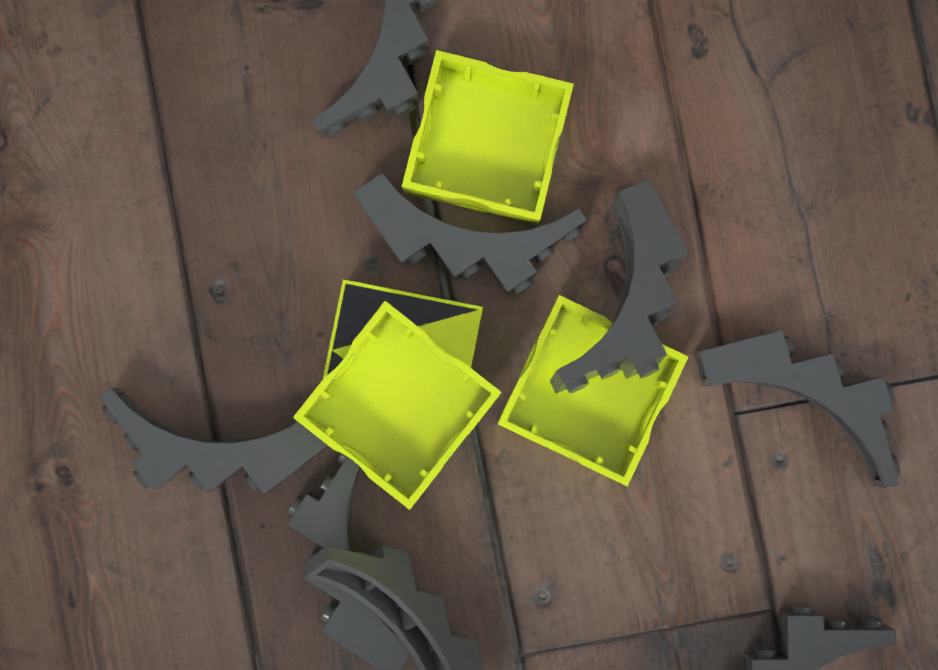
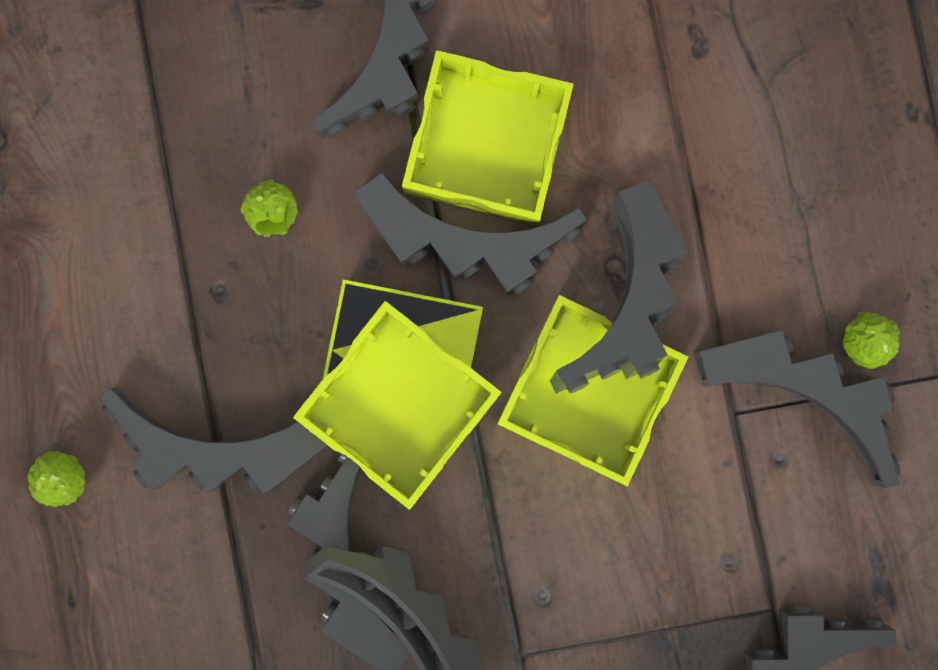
none -> lime piece [27,451,86,507]
none -> lime piece [240,179,299,237]
none -> lime piece [842,312,900,369]

